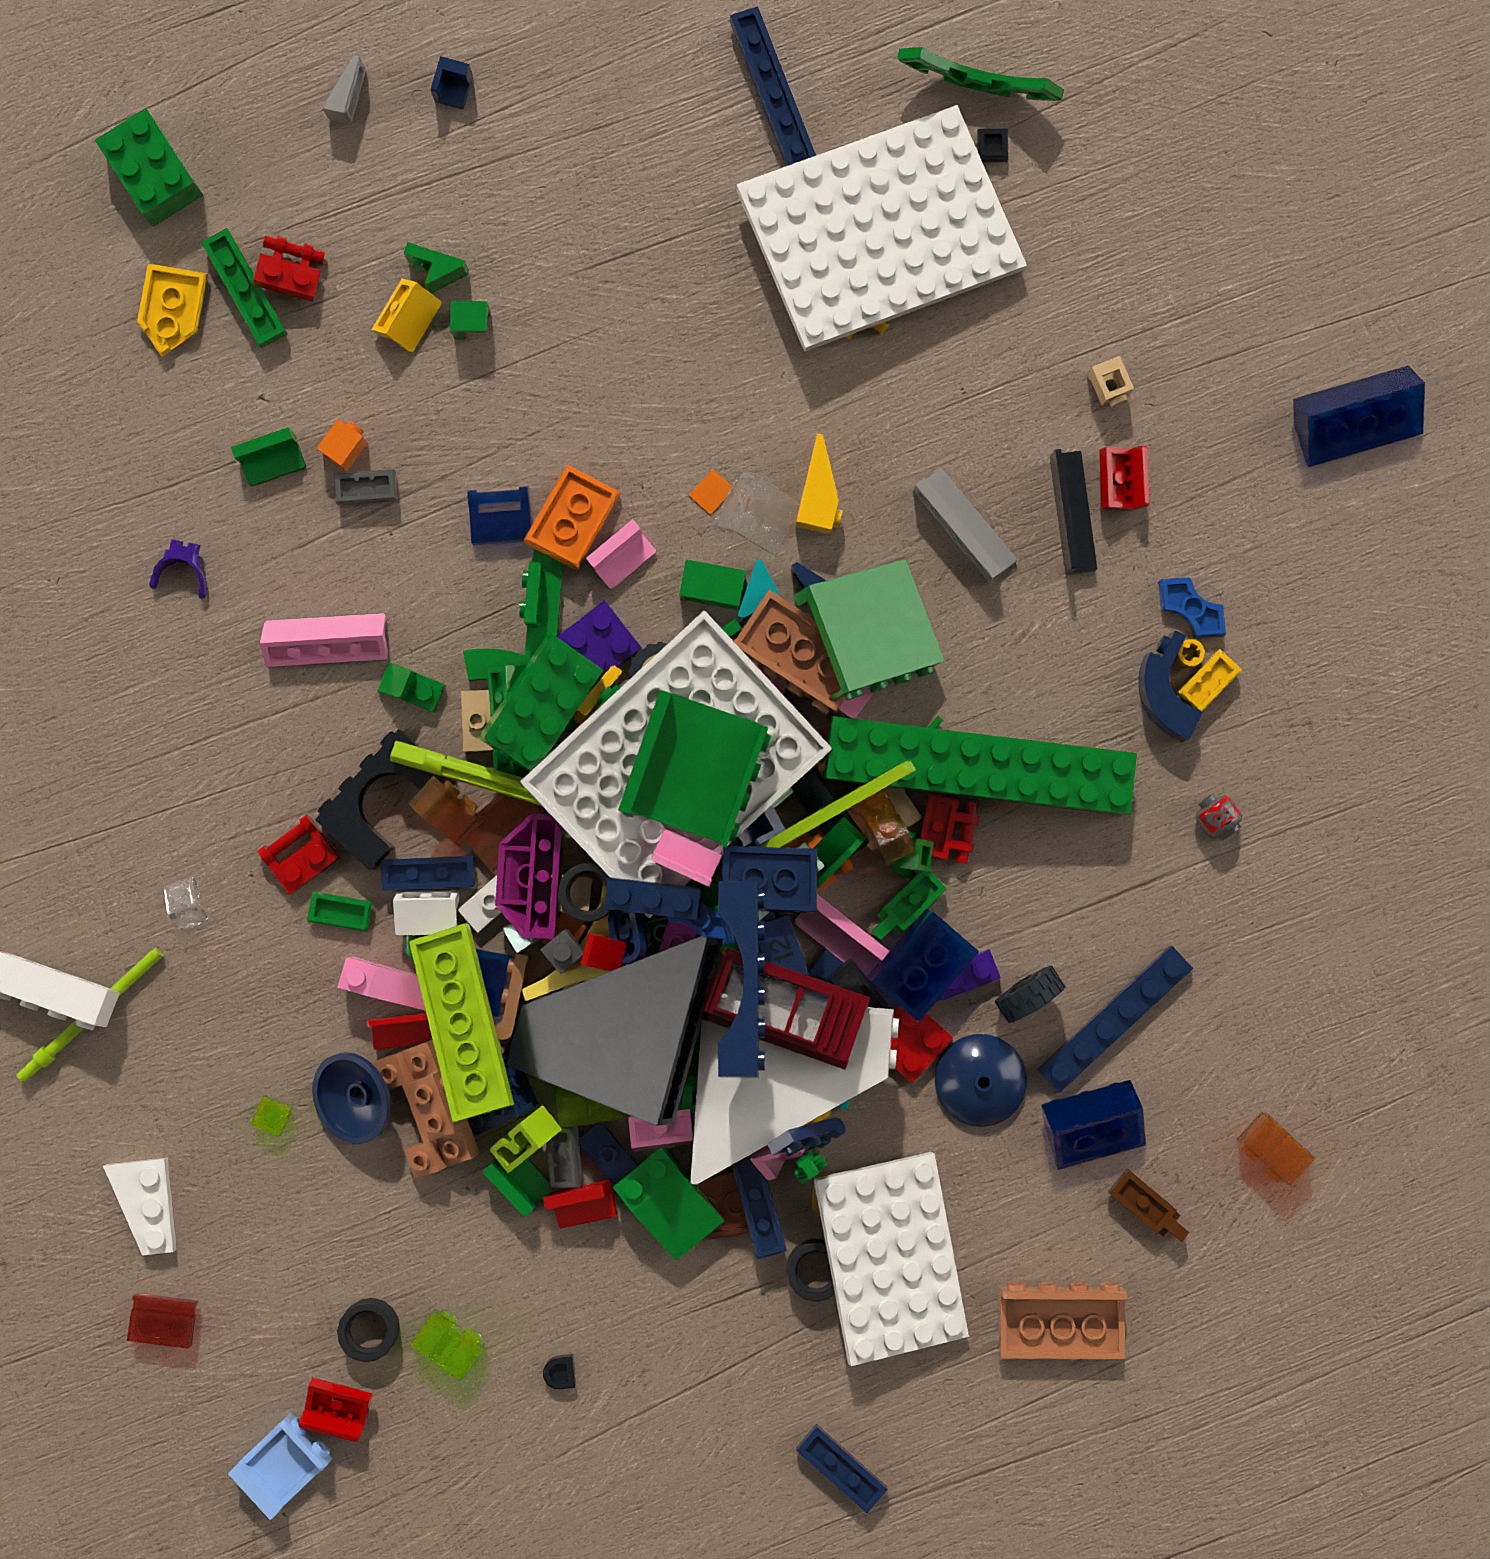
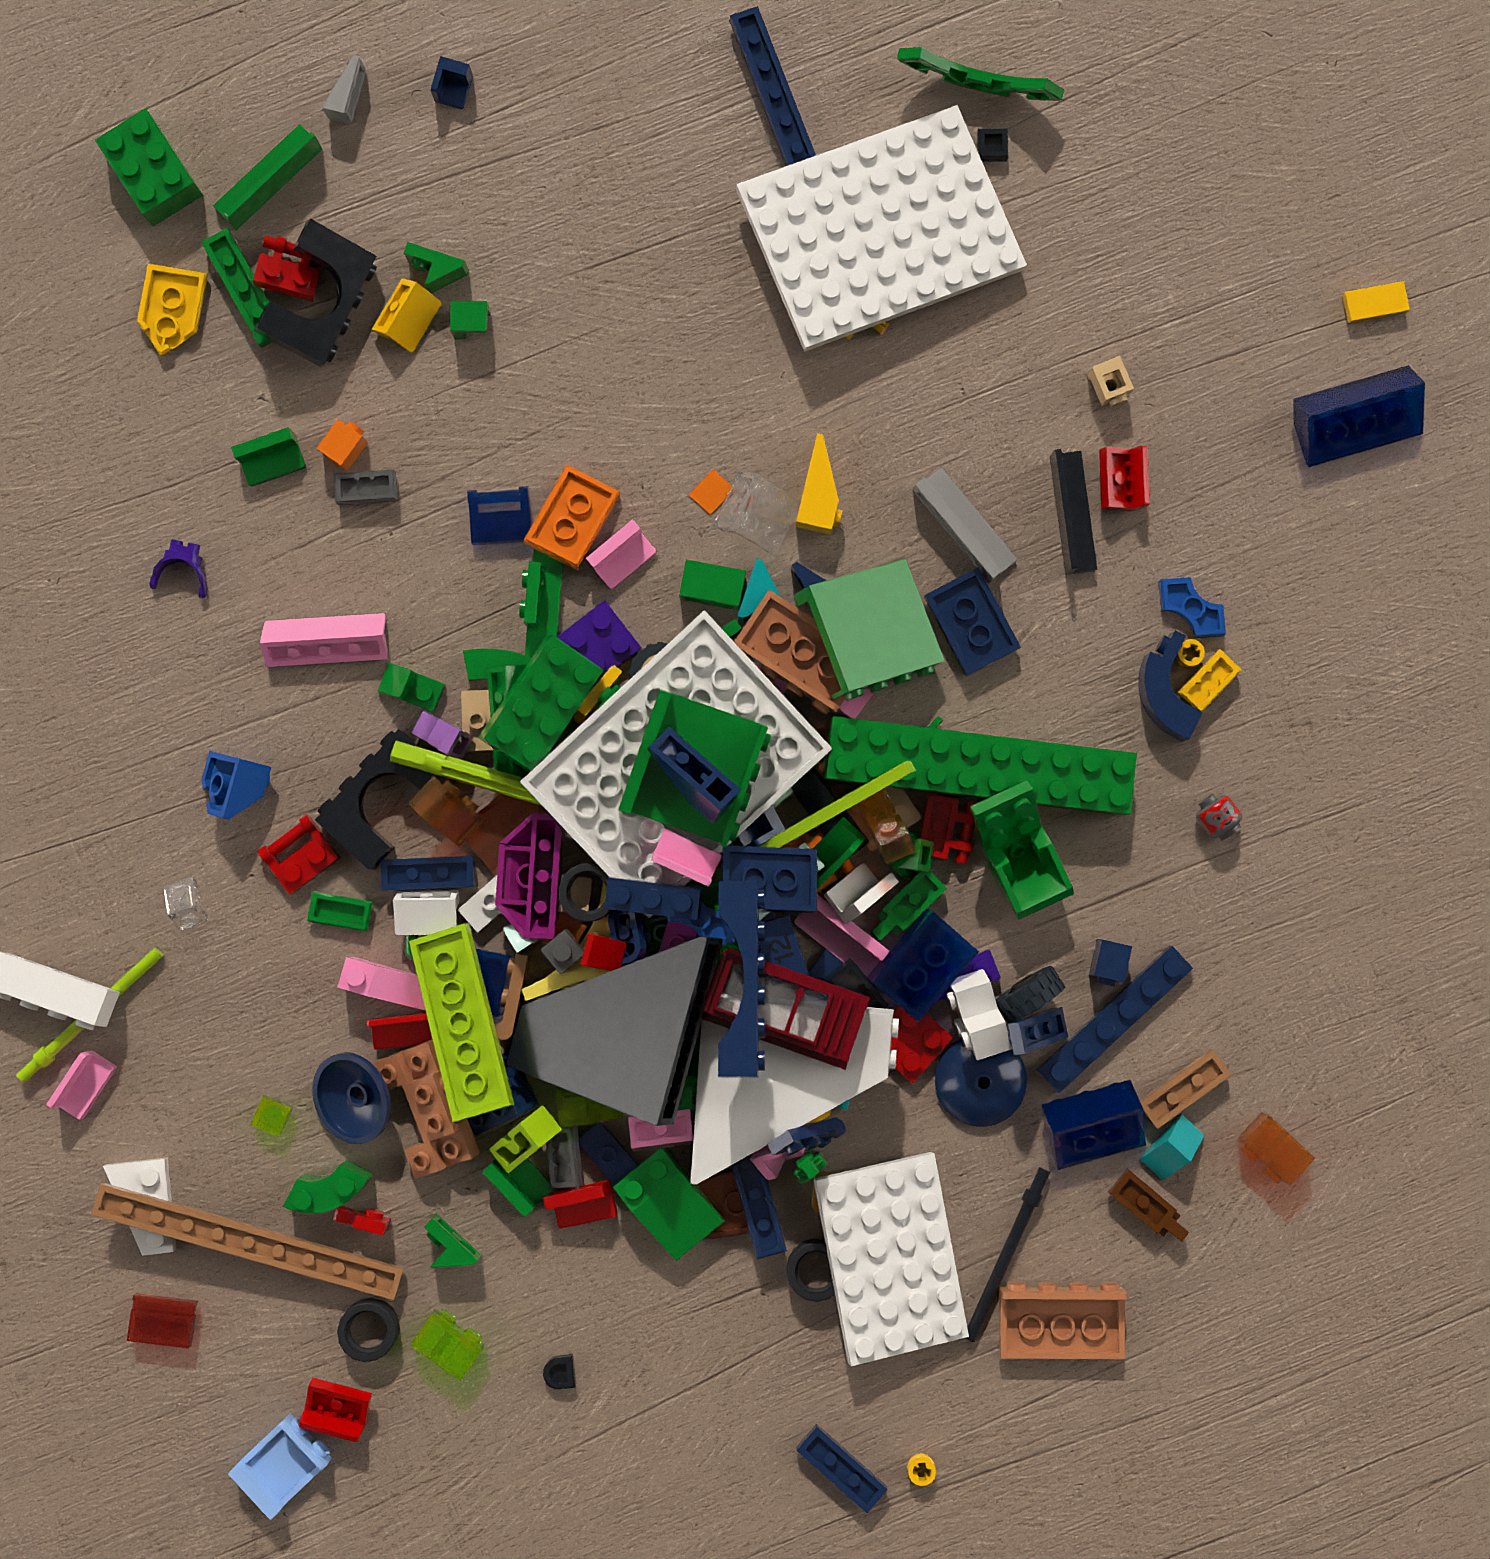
none -> bright pink panel [46,1050,117,1120]
none -> medium nougat plate [91,1183,404,1300]
none -> blue slope [201,751,271,820]
none -> green panel [213,124,322,231]
none -> black arch [253,218,377,366]
none -> green brick [283,1160,374,1214]
none -> red plate [333,1206,391,1236]
none -> medium lavender leg [412,711,474,760]
none -> green slope [424,1214,482,1268]
none -> dark blue slope [648,727,741,824]
none -> white panel [824,863,899,924]
none -> yellow bush [907,1453,936,1486]
none -> dark blue plate [924,567,1021,677]
none -> white brick [946,969,1013,1060]
none -> black bar [965,1167,1050,1342]
none -> green bracket [971,781,1074,920]
none -> dark blue plate [1008,1007,1068,1055]
none -> dark blue brick [1089,939,1132,986]
none -> medium nougat plate [1137,1049,1232,1129]
none -> teal slope [1139,1114,1204,1180]
none -> yellow tile [1342,281,1410,324]

